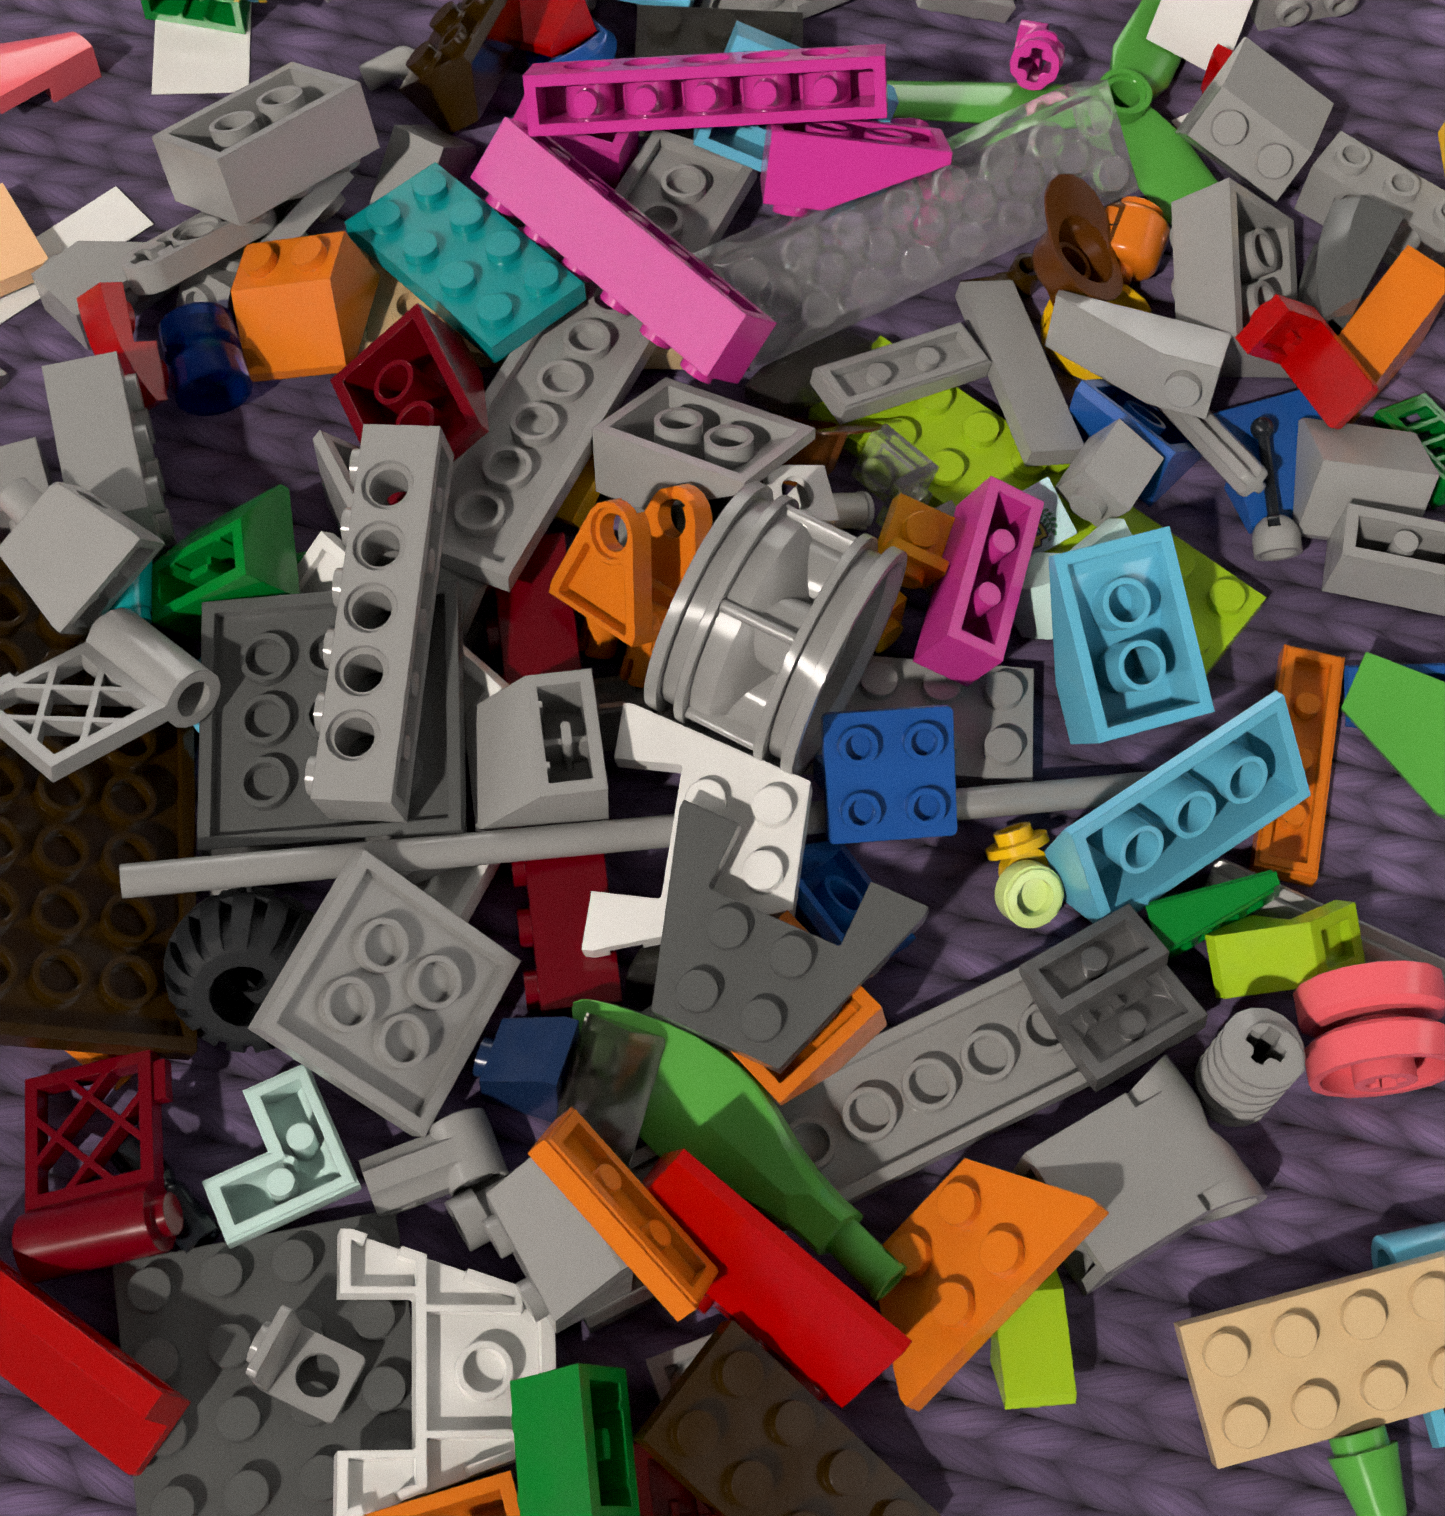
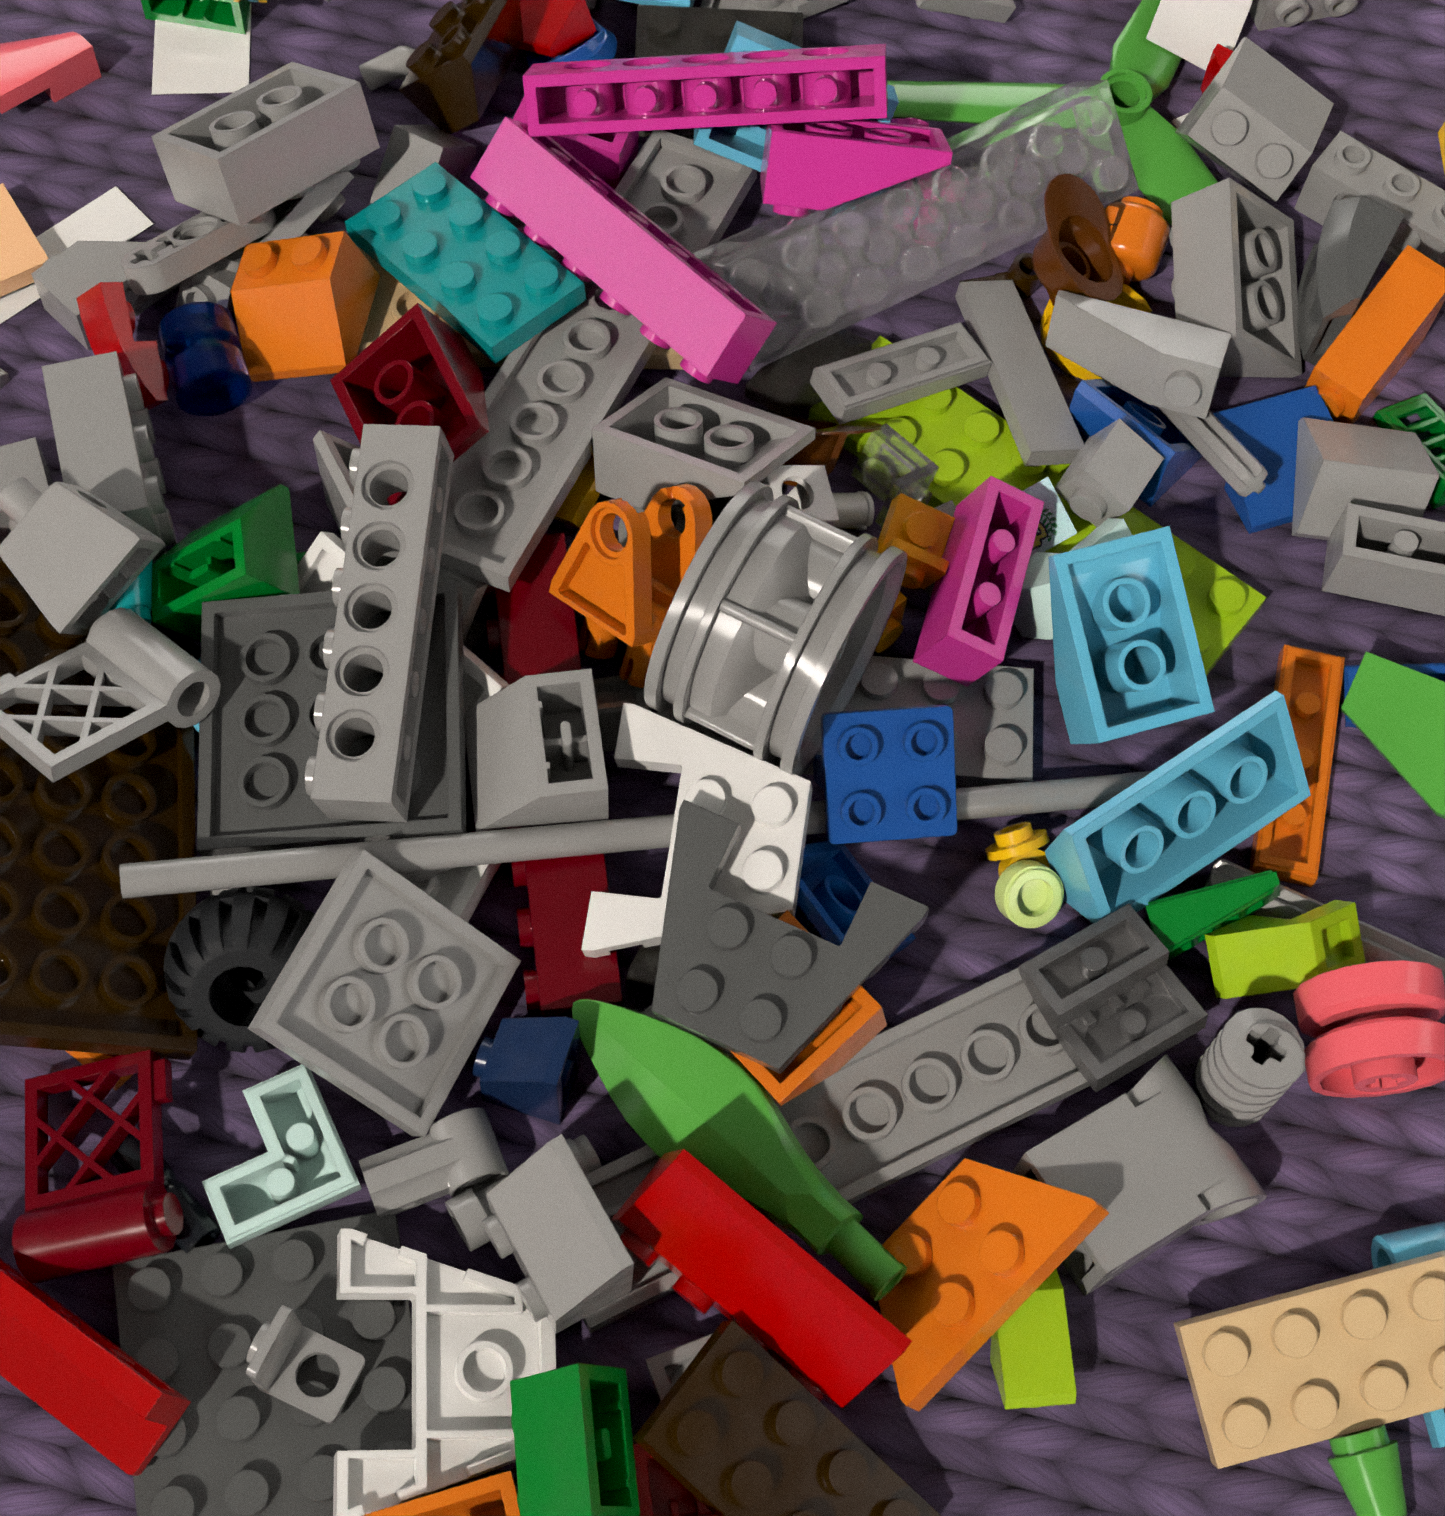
orange tile [527,1107,719,1322] -> none
clear smoke slope [555,1012,665,1168] -> none
dark pink connector [1010,19,1065,90] -> none
red bracket [1235,294,1378,430] -> none
hinge [1250,416,1303,561] -> none

